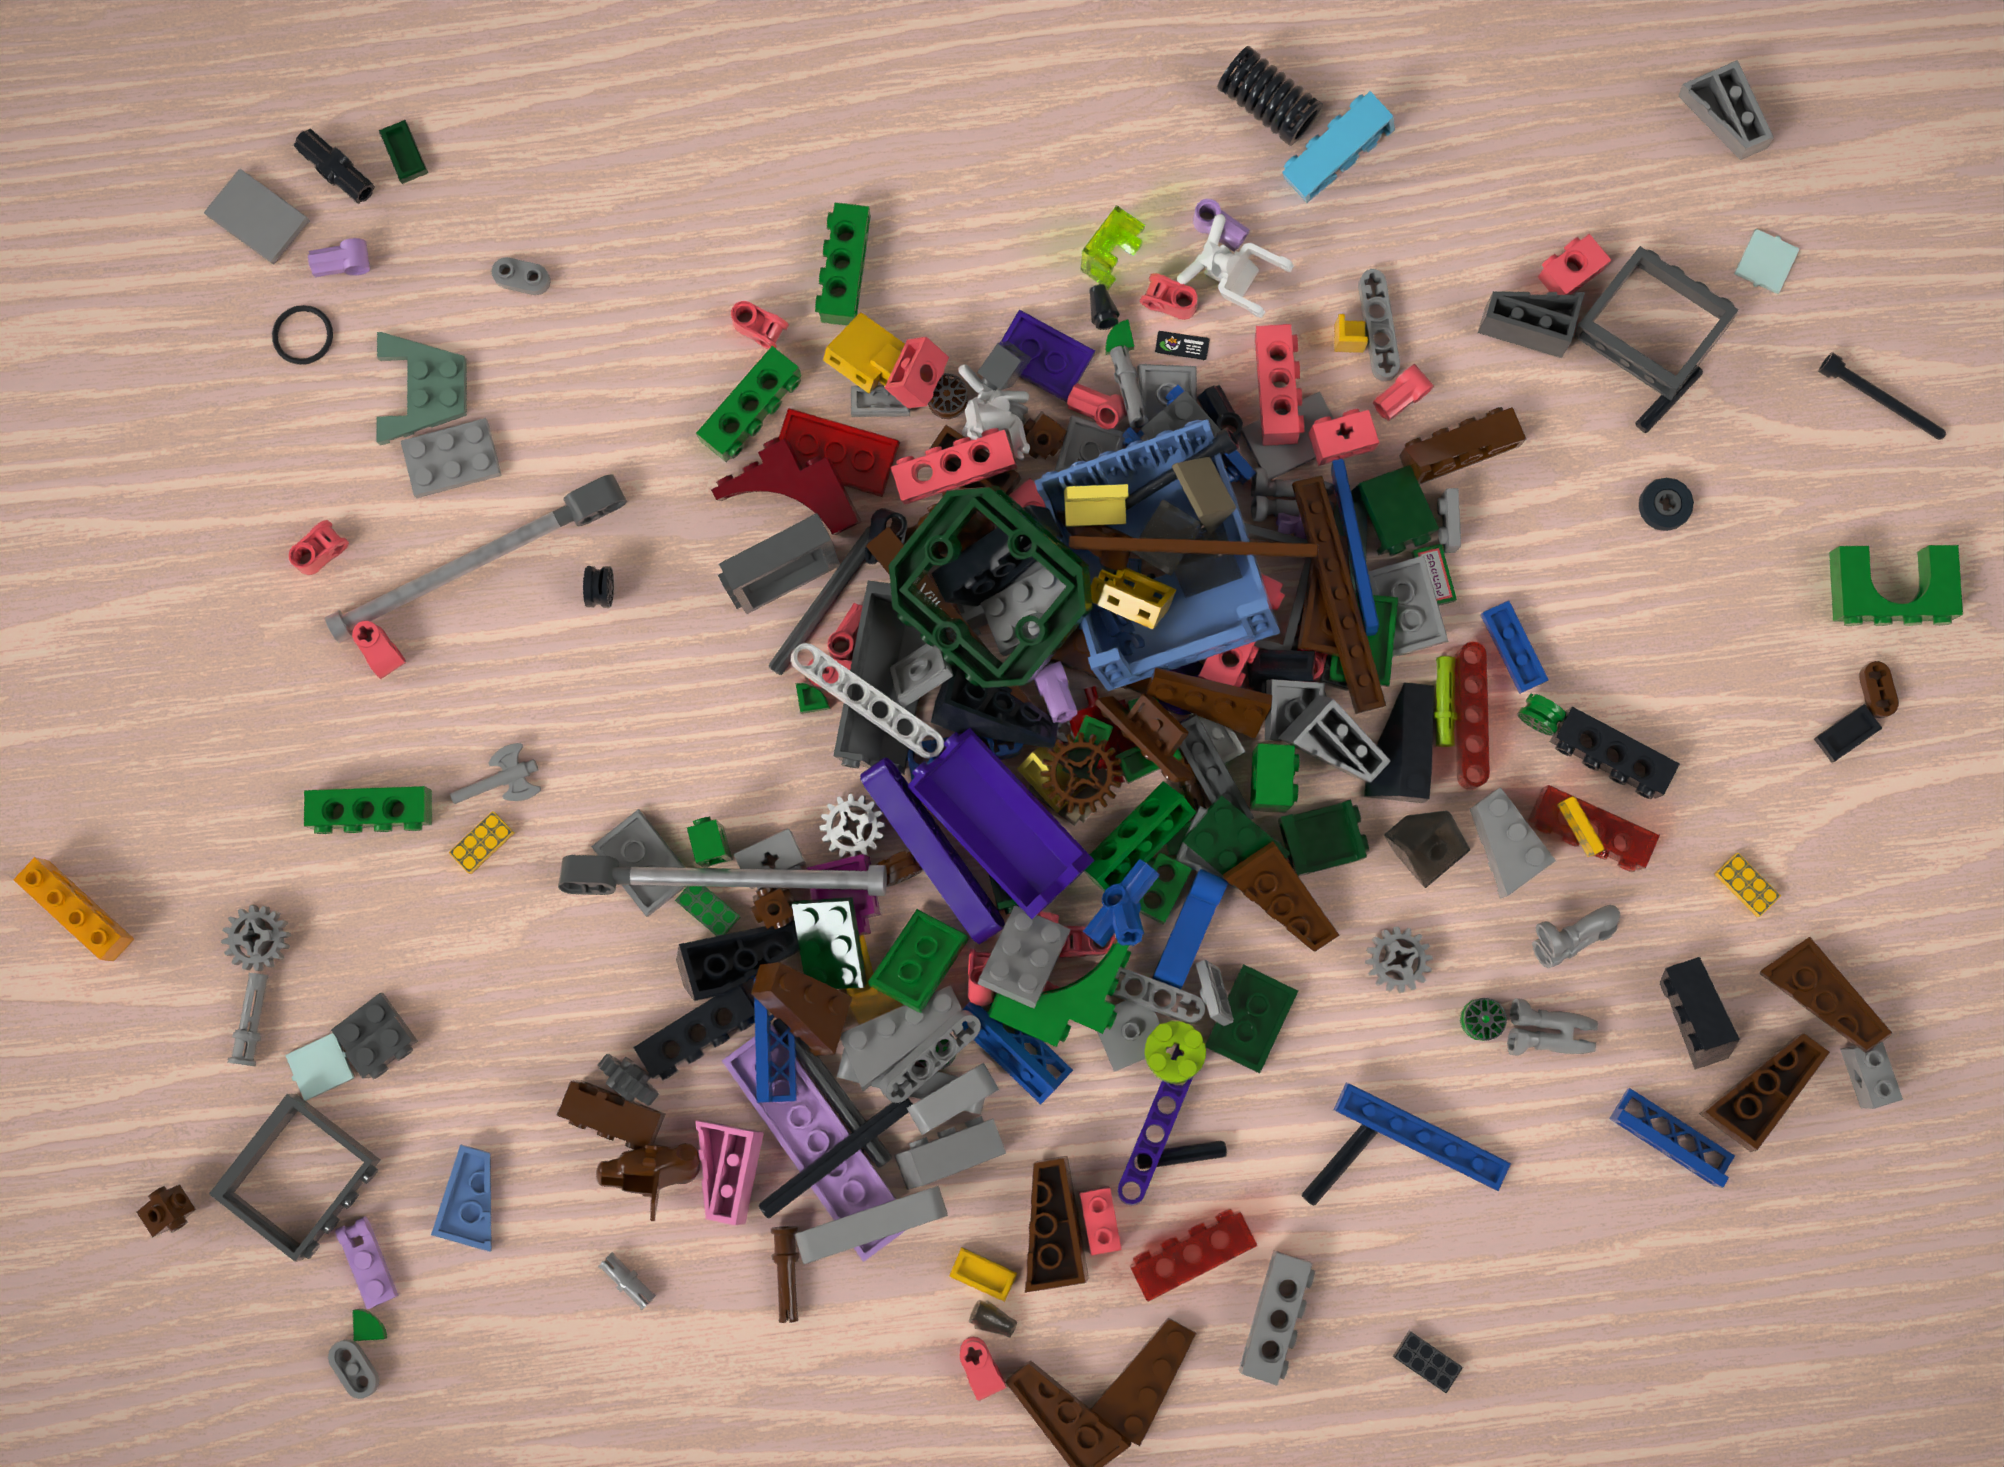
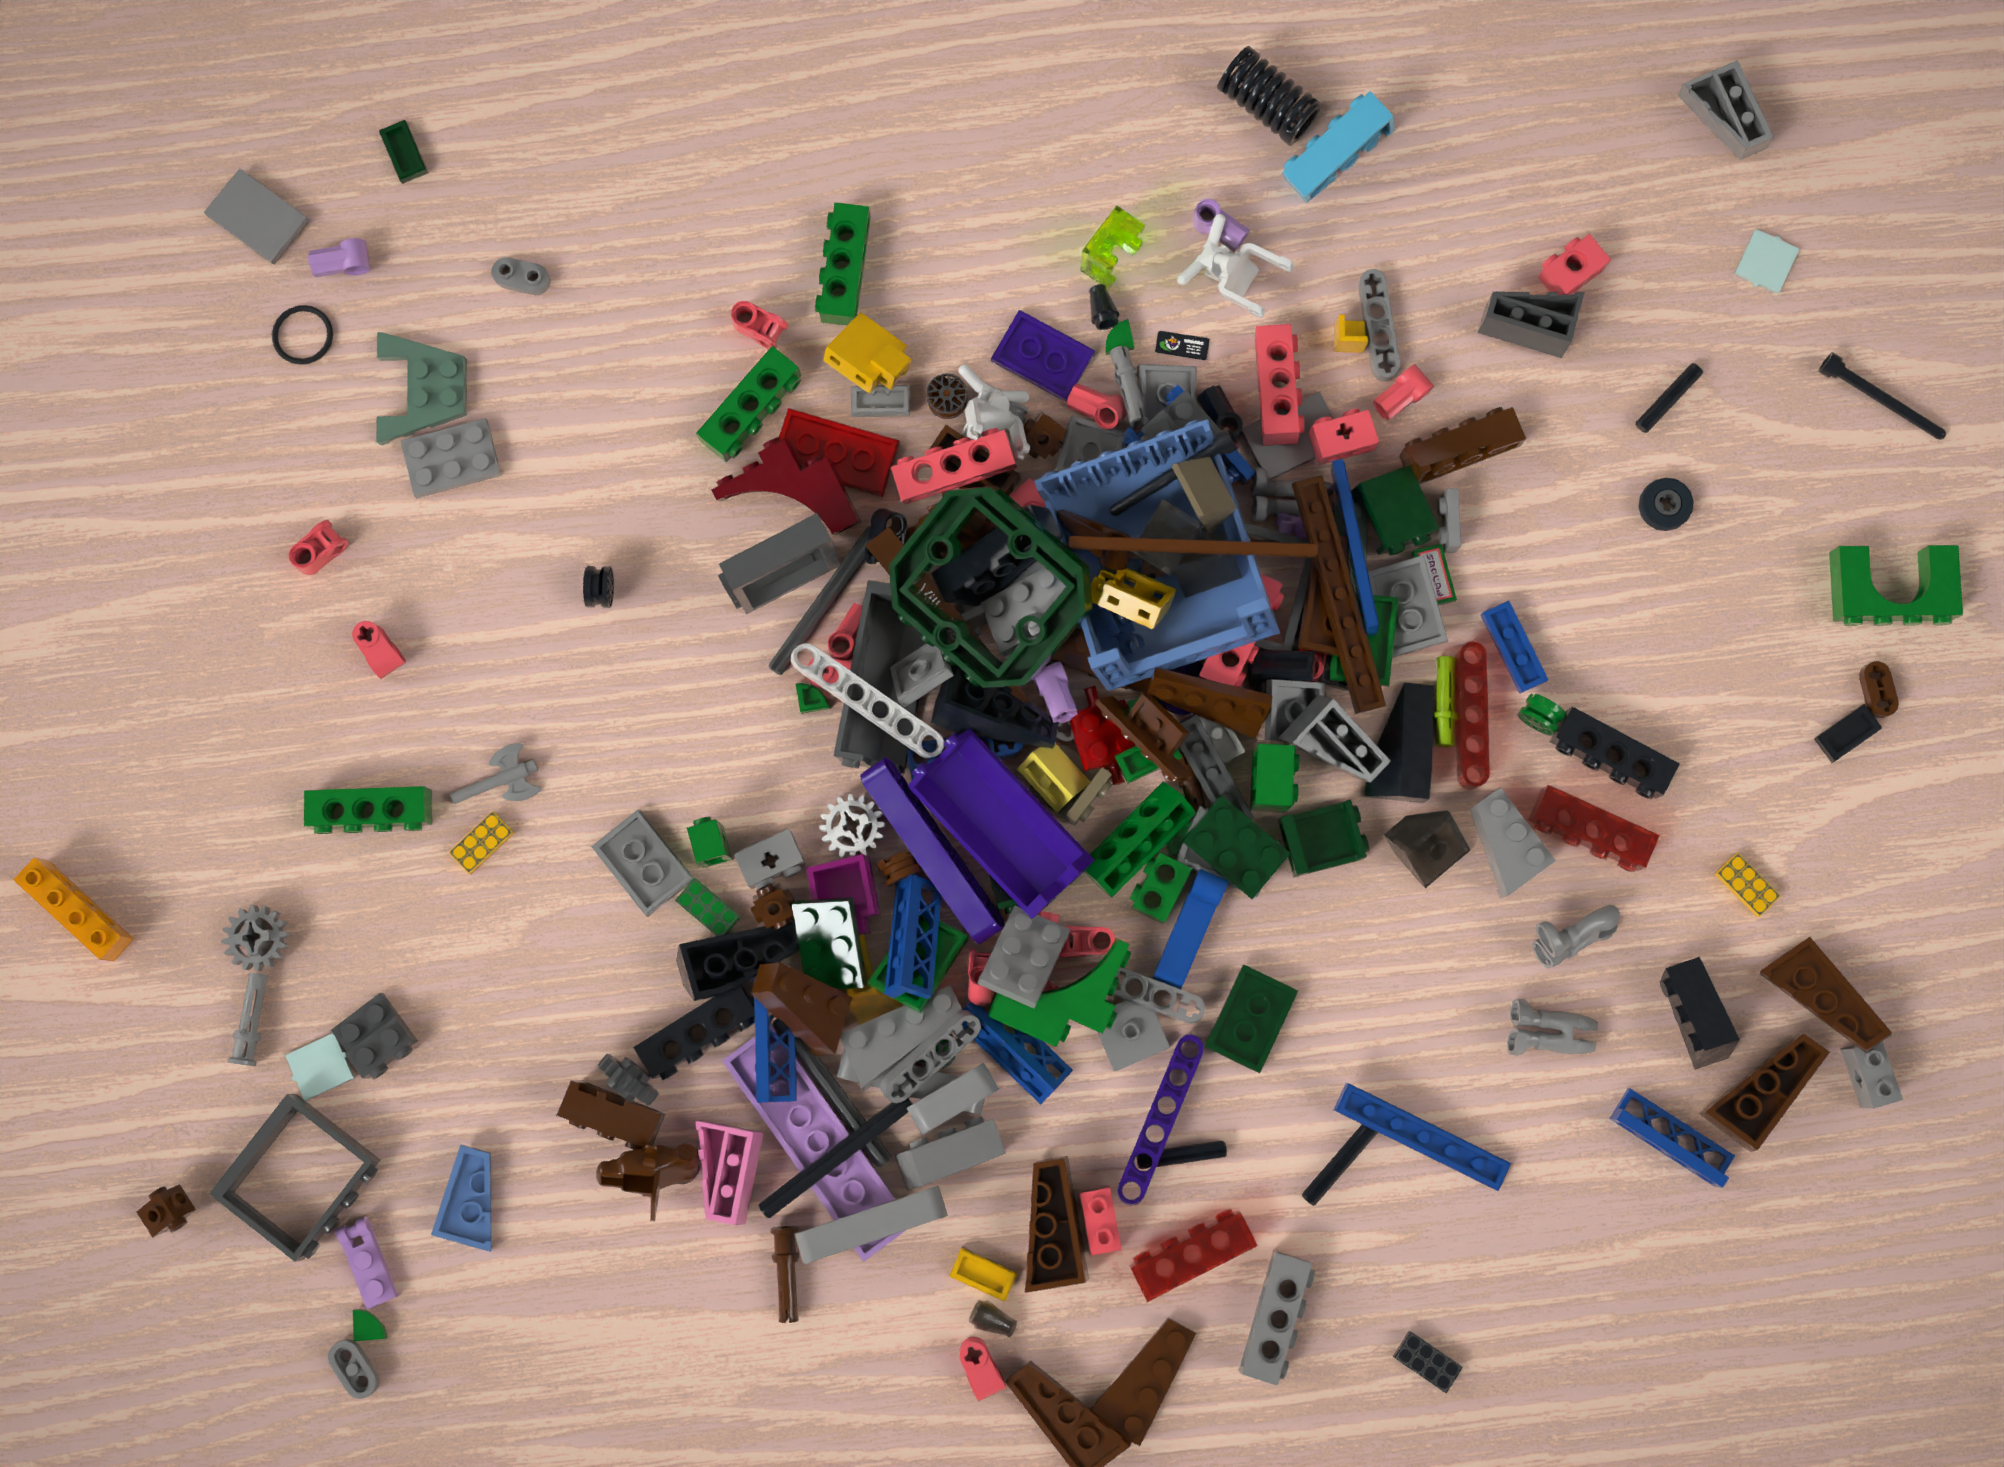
black piece [293,128,375,204] -> none
flat silver piece [325,474,627,643] -> none
flat silver piece [558,855,887,896] -> none
light grey pin [598,1252,656,1310] -> none
coral brick [885,337,949,408] -> none
dark grey brick [977,341,1032,391] -> none
reddish brown gear [1040,732,1123,815] -> none
green tile [1062,715,1114,781] -> none
light yellow panel [1064,484,1128,527] -> none
blue piece [1083,859,1159,947] -> none
coral piece [1140,273,1198,320] -> none
lime plate [1144,1021,1206,1084] -> none
light grey plate [1196,960,1233,1026] -> none
reddish brown wing [1223,841,1340,952] -> none
light grey gear [1365,927,1433,993] -> none
wheel [1460,998,1507,1041] -> none
yellow tile [1557,796,1605,857] -> none
dark grey window [1574,246,1739,401] -> none
none -> blue fence [884,874,941,999]

